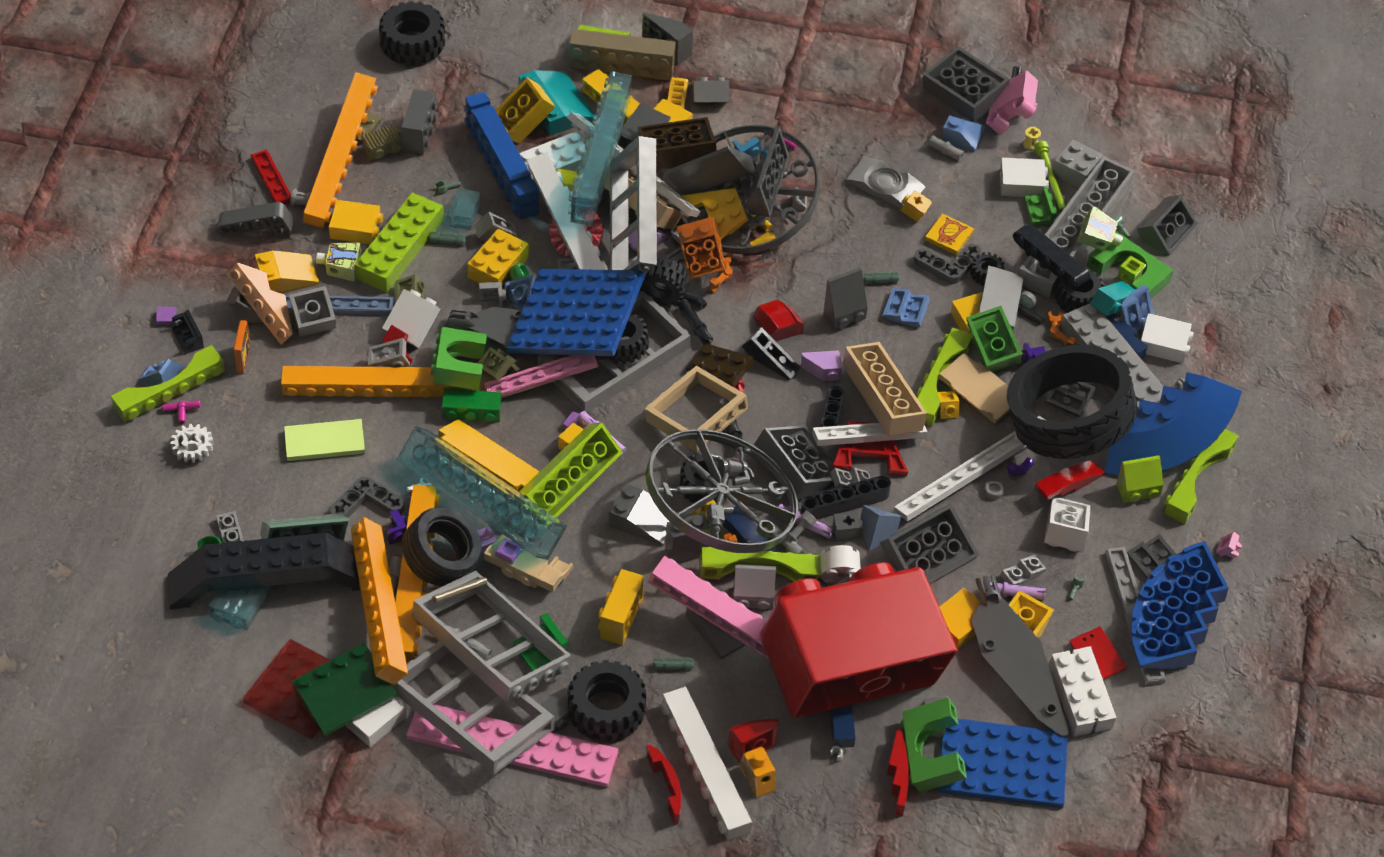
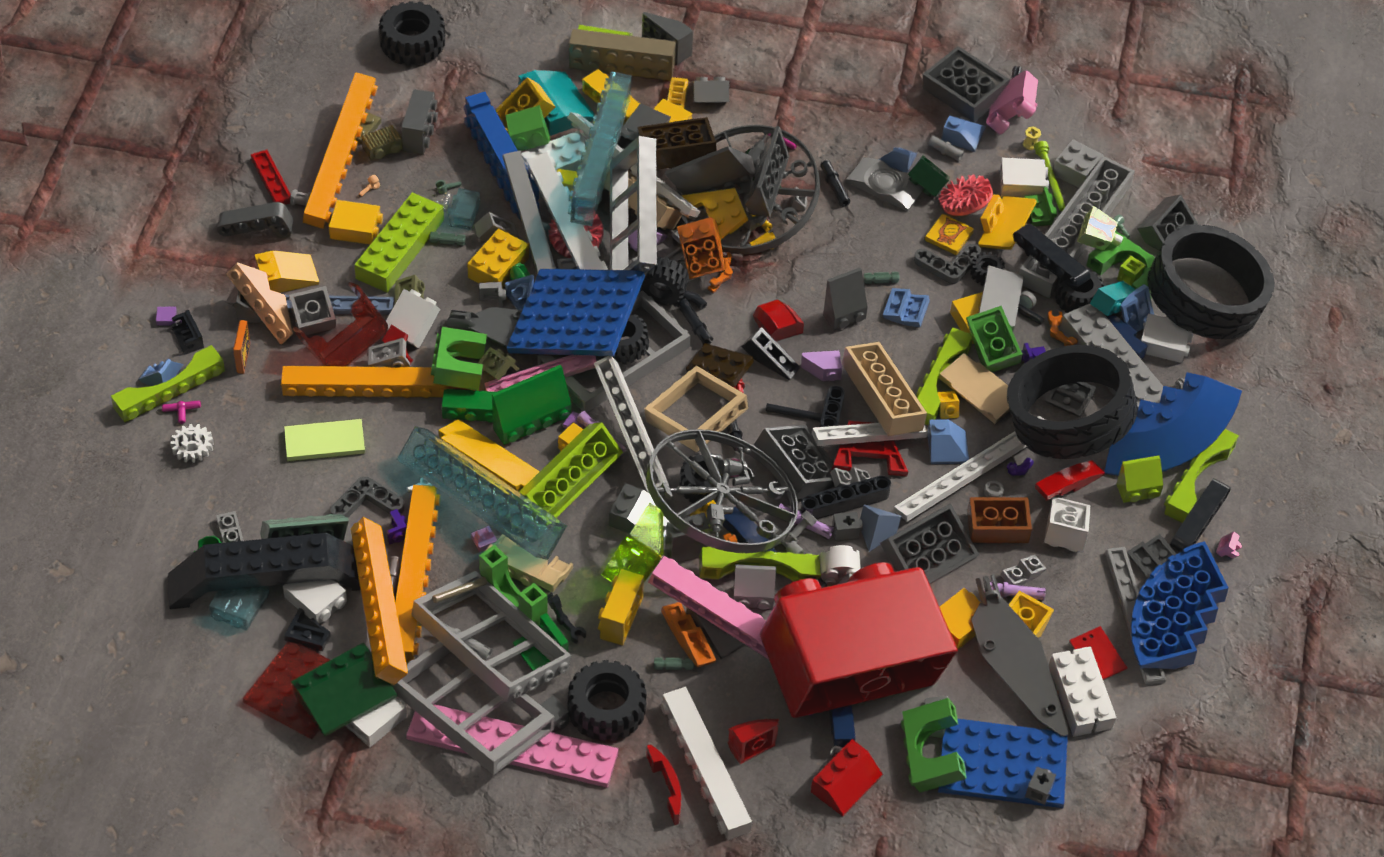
yellowish green torso [316,243,361,281] -> none
black tyre [402,507,482,586] -> none
medium lavender tile [495,538,523,564] -> none
dark azure bracket [733,137,762,158] -> none
light orange torso [740,747,776,798] -> none
red slope [887,730,908,816] -> none
yellow brick [900,189,932,222] -> none
sand green hand [1068,573,1086,600] -> none
none -> white brick [283,580,347,624]
none -> black wing [284,608,330,651]
none -> clear red windscreen [292,282,388,367]
none -> light nougat hand [359,175,380,197]
none -> clear arm [432,192,453,210]
none -> bright green arch [479,545,548,626]
none -> green slope [492,365,571,445]
none -> light grey tile [502,150,556,275]
none -> bright green slope [506,105,550,151]
none -> black piece [547,593,586,644]
none -> white brick [594,356,670,496]
none -> clear neon green windscreen [601,502,664,583]
none -> orange slope [661,602,716,668]
none -> black bar [766,403,822,421]
none -> red slope [811,739,883,817]
none -> black pin [820,160,851,207]
none -> medium blue slope [878,147,917,173]
none -> dark green slope [908,155,950,197]
none -> medium blue slope [927,419,969,464]
none -> coral wheel [939,174,993,216]
none -> dark orange brick [967,497,1032,543]
none -> yellow bracket [978,194,1037,250]
none -> dark grey brick [1025,767,1056,805]
none -> black tyre [1147,224,1275,340]
none -> black beam [1170,478,1231,552]

